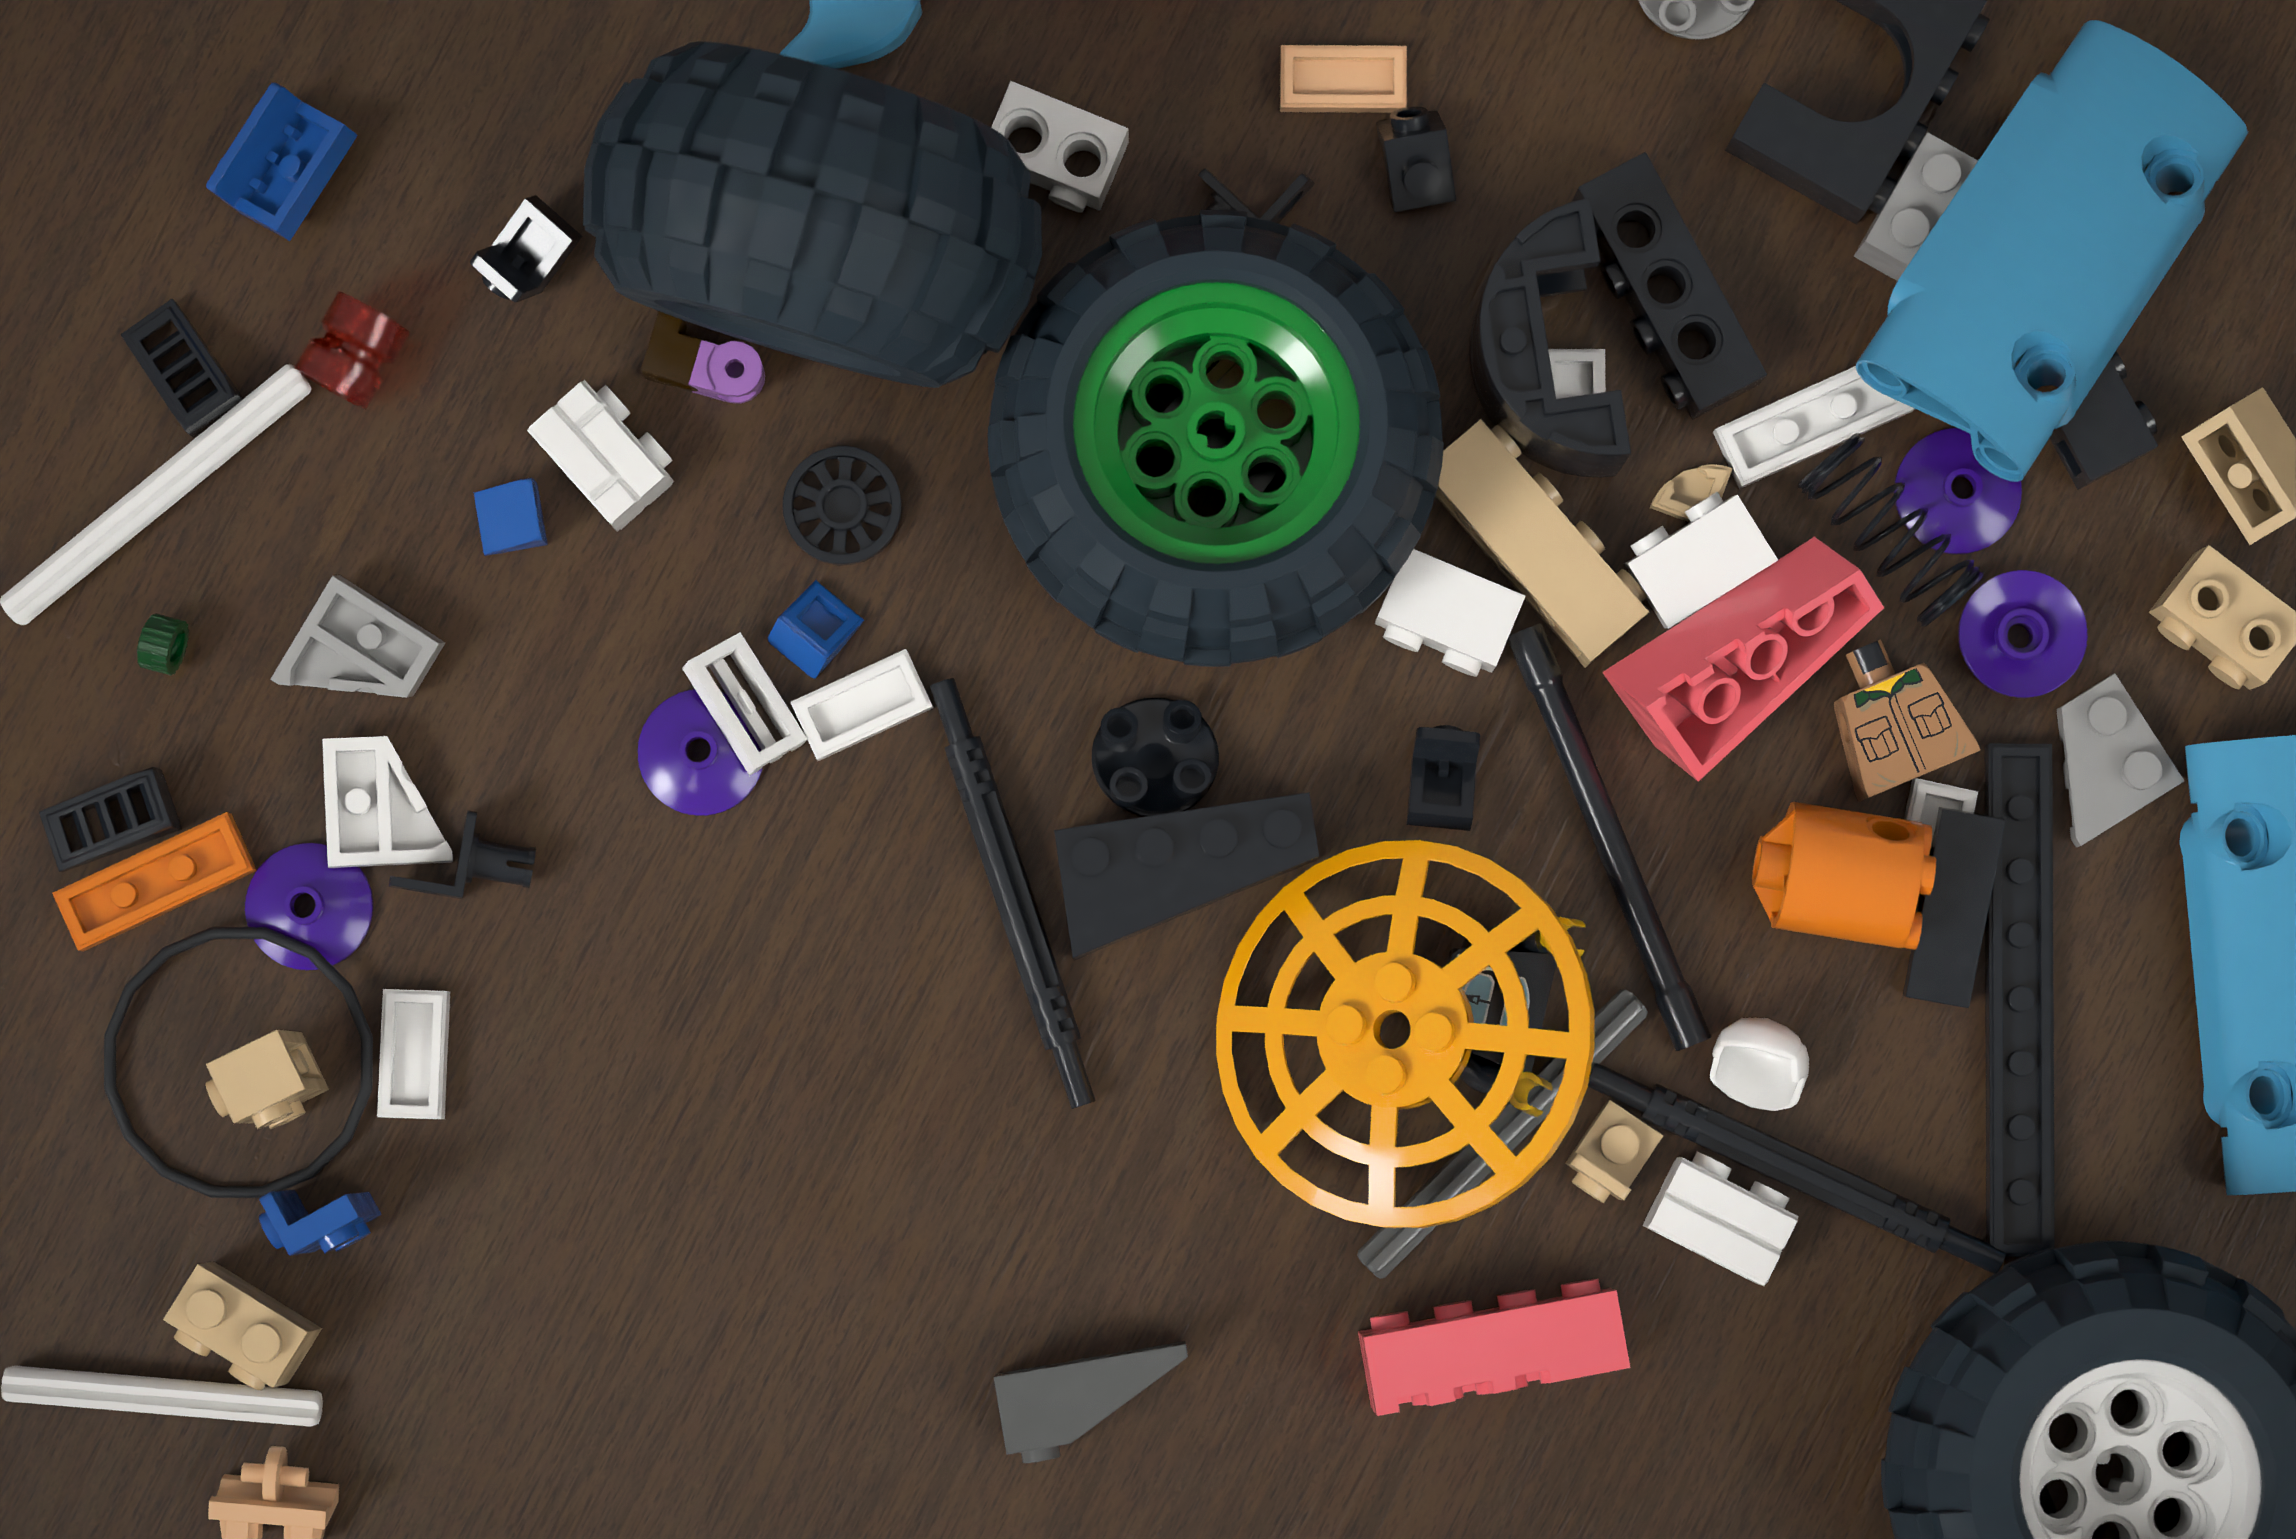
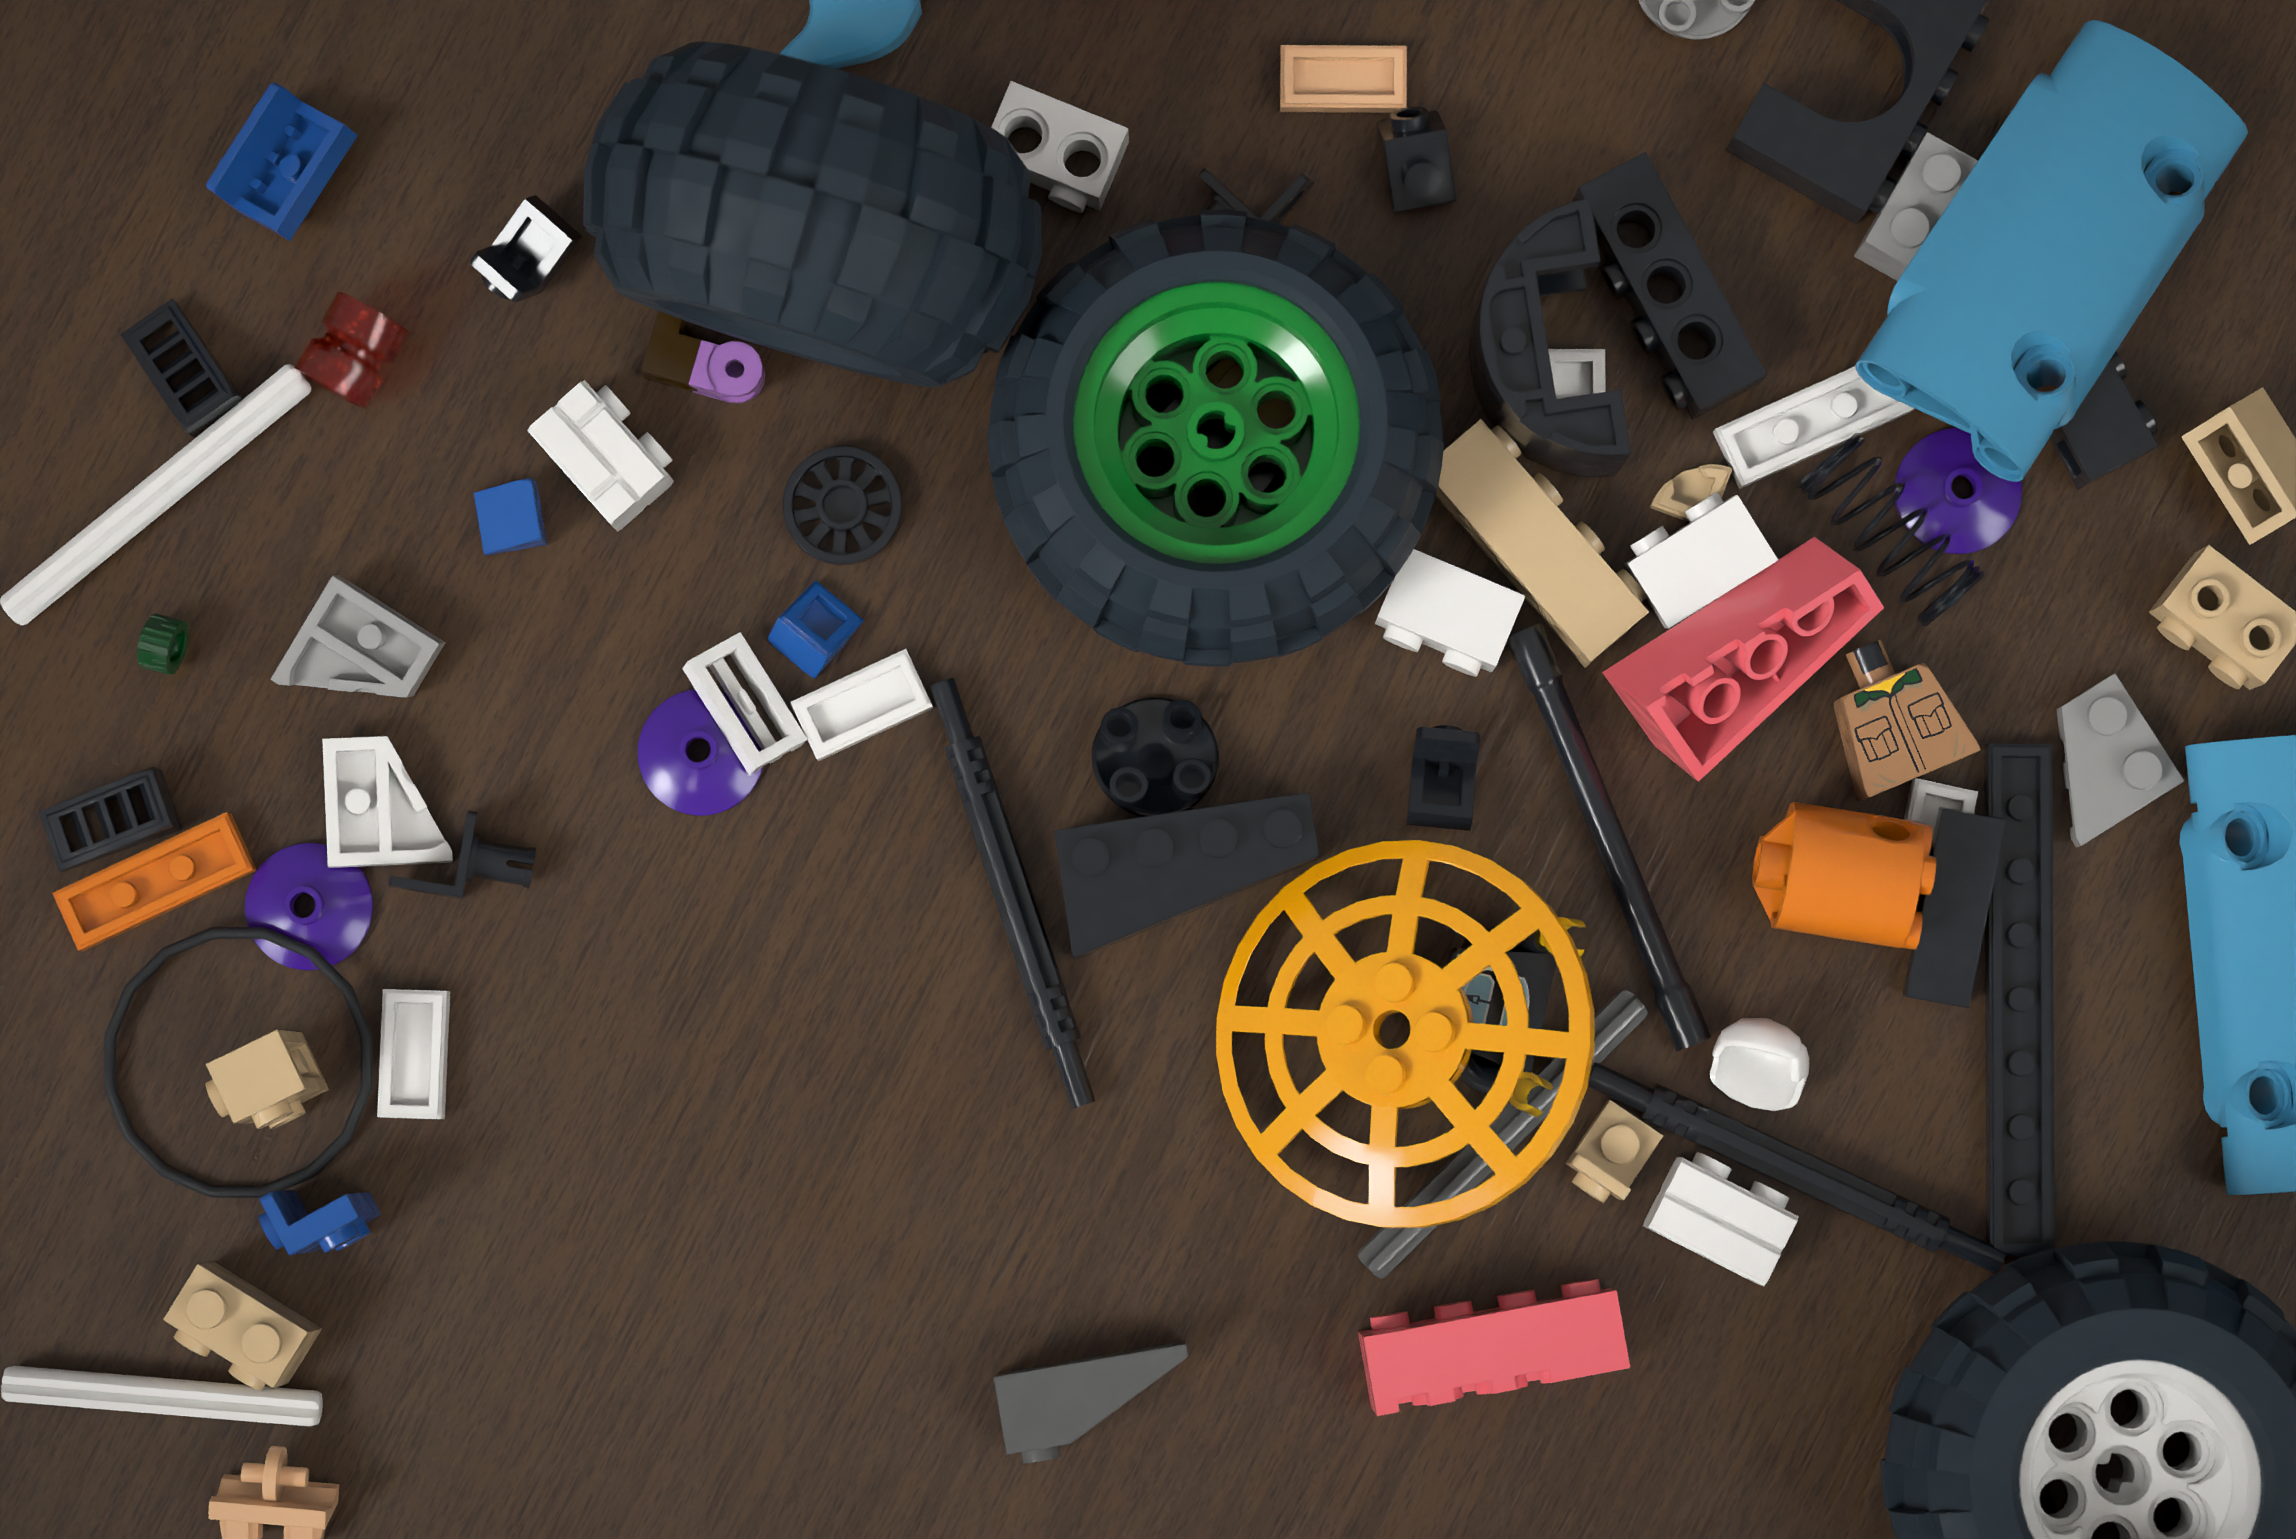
dark purple dish [1958,570,2088,698] -> none

